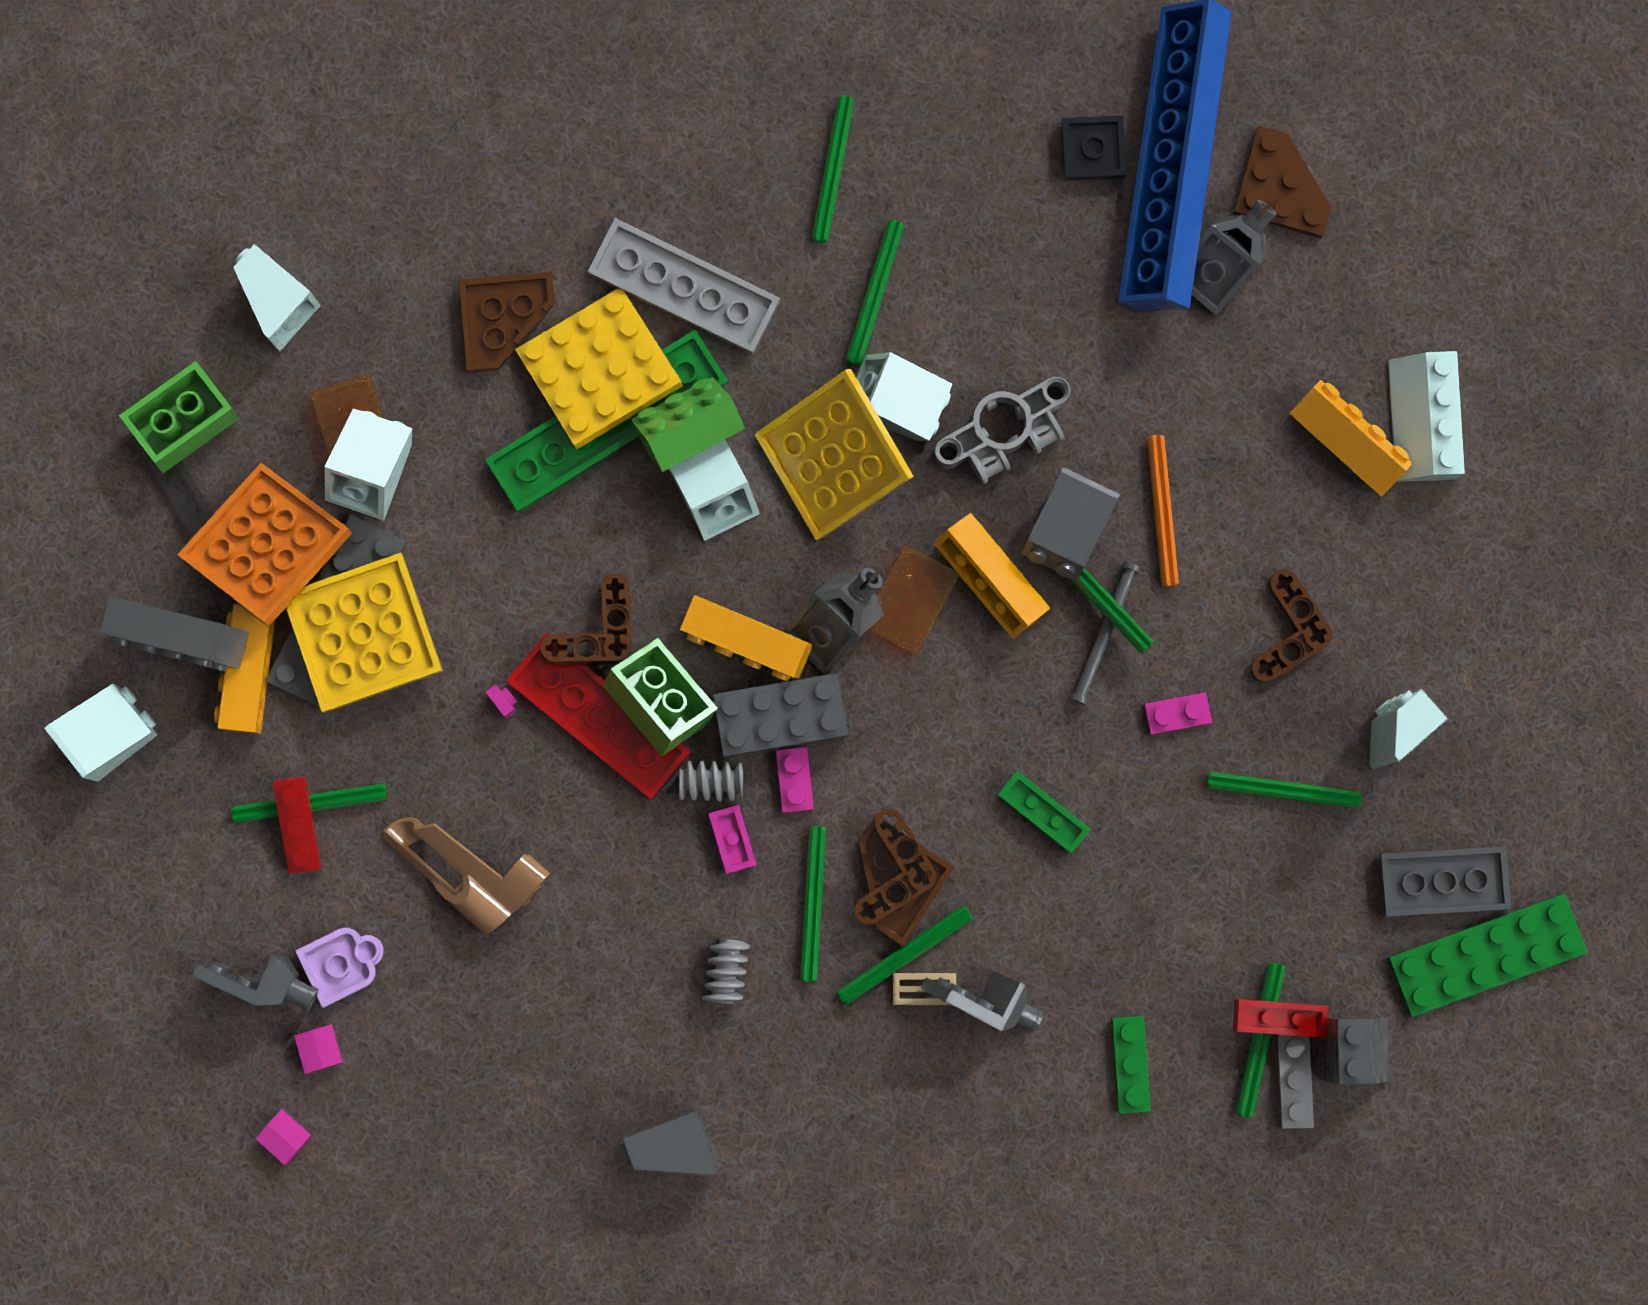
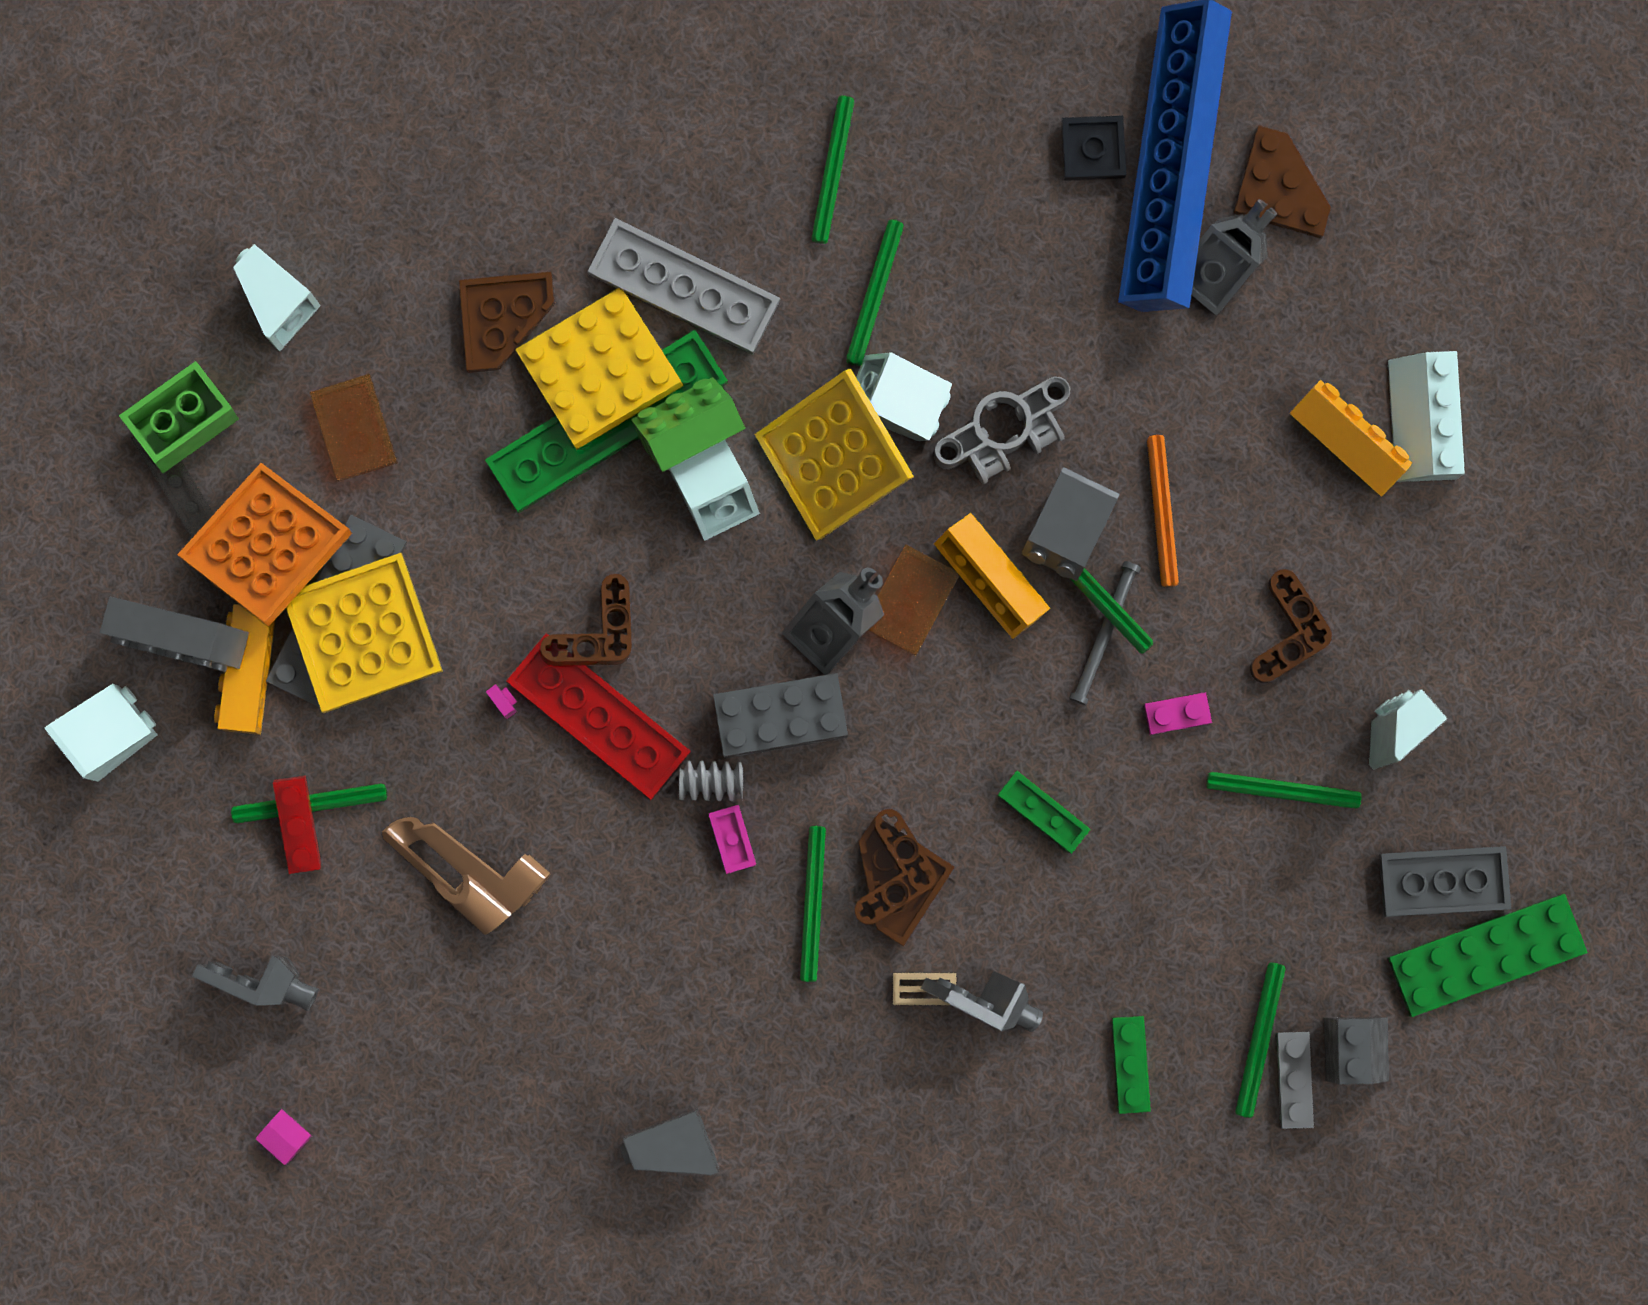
dark pink piece [294,1024,343,1074] -> none
lavender plate [296,928,384,1008] -> none
light aqua slope [325,408,412,521] -> none
bright green brick [602,638,718,756] -> none
light orange brick [680,595,813,682] -> none
light grey piece [702,937,750,1004] -> none
dark pink plate [776,747,814,813] -> none
green axle [837,906,972,1005] -> none
red plate [1233,999,1329,1038] -> none

